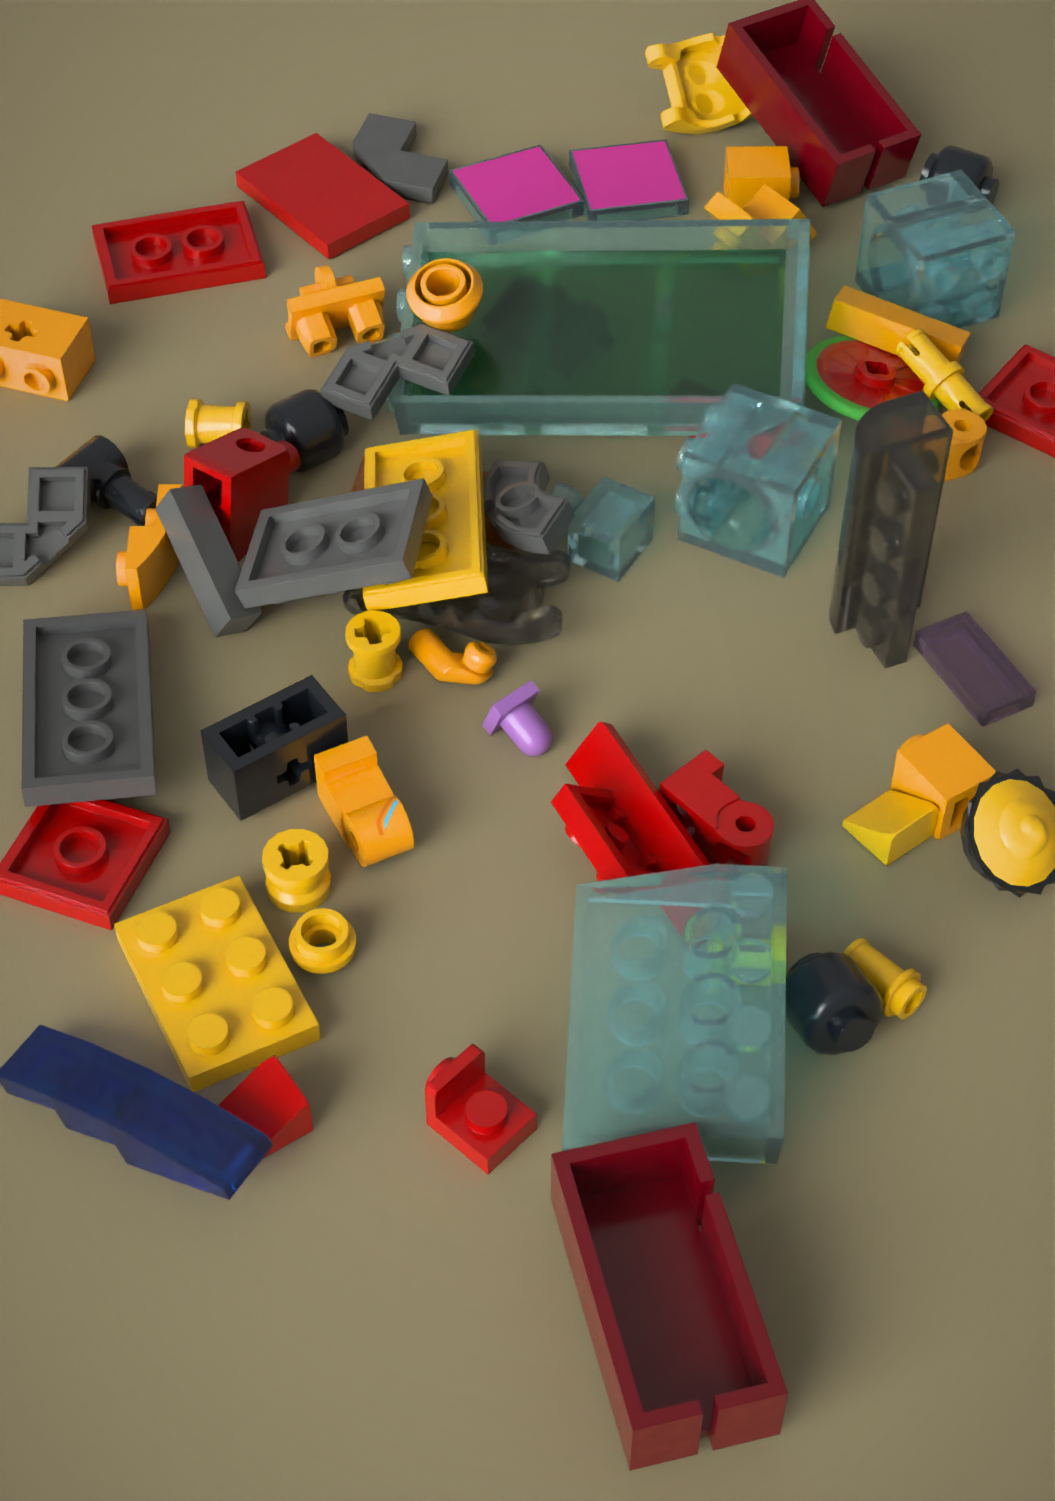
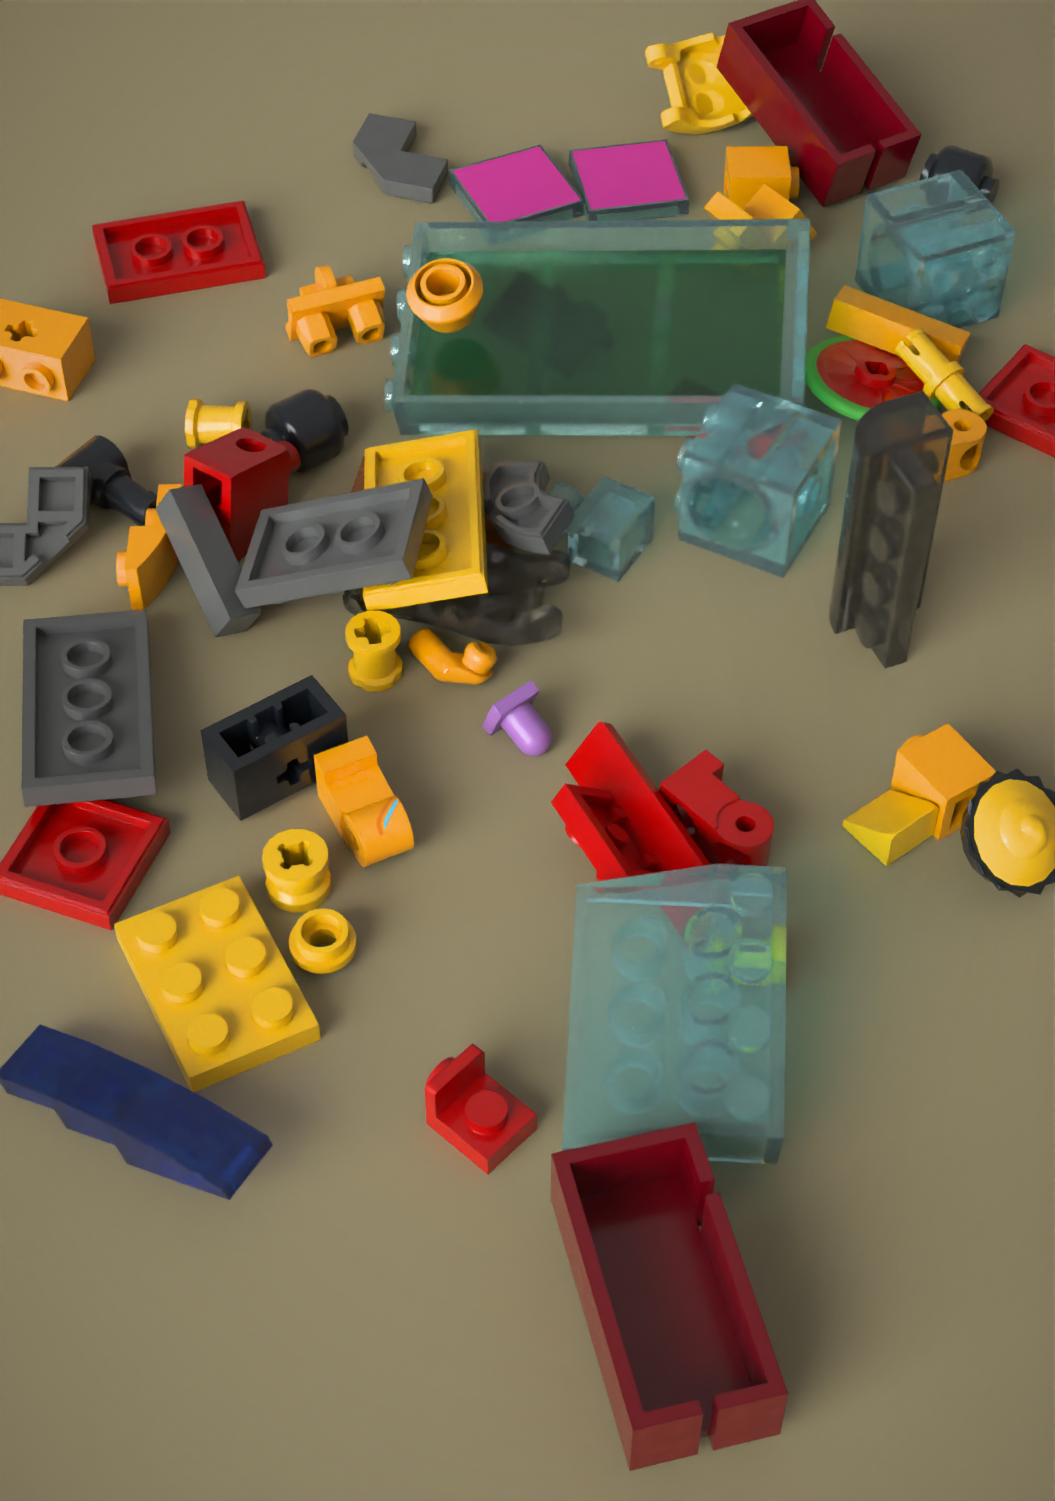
red slope [215,1055,313,1165] -> none
red tile [235,133,410,259] -> none
dark grey tile [320,324,475,421] -> none
black head [779,951,884,1055] -> none
yellow pin [843,937,927,1020] -> none
clear purple tile [913,611,1037,727] -> none

